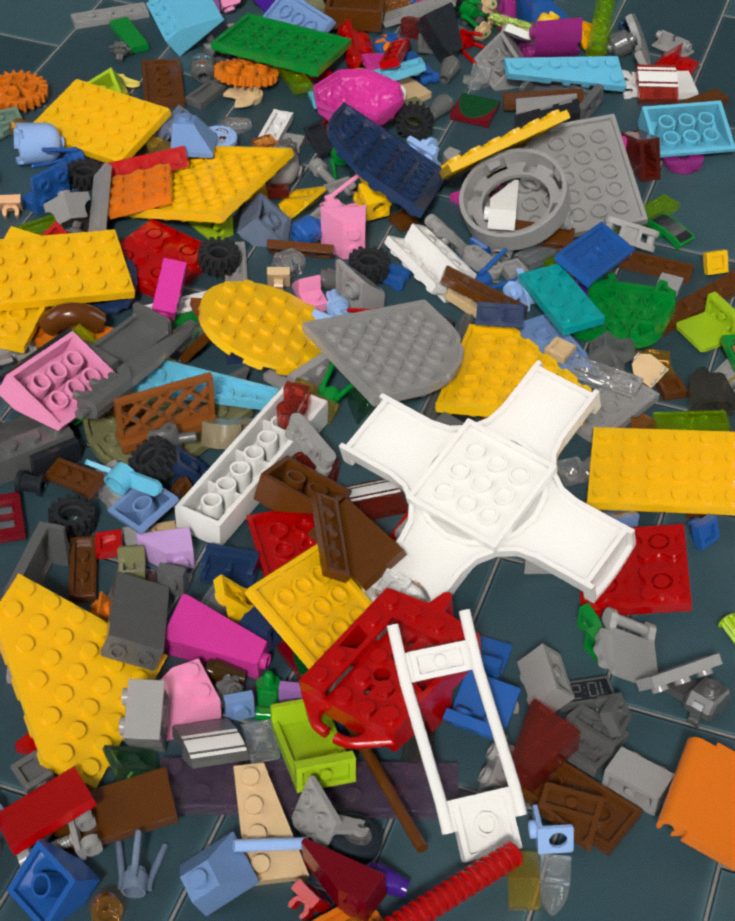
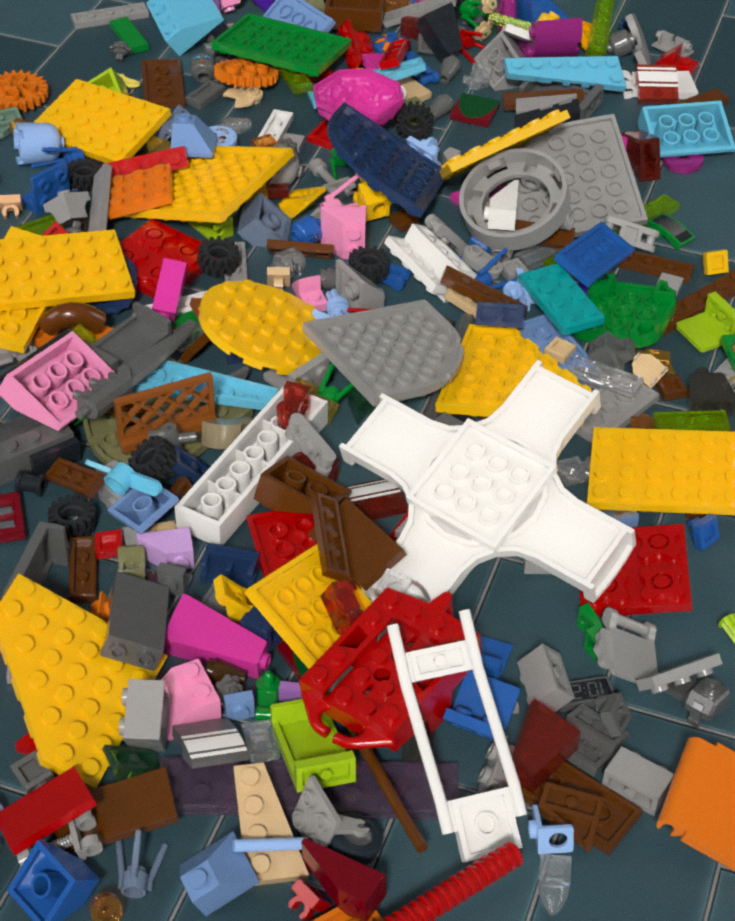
black tile [303,120,334,160] -> none
dark purple cone [369,862,410,899] -> none
clear yellow slope [507,851,541,911] -> none
none -> clear red leg [320,579,364,635]

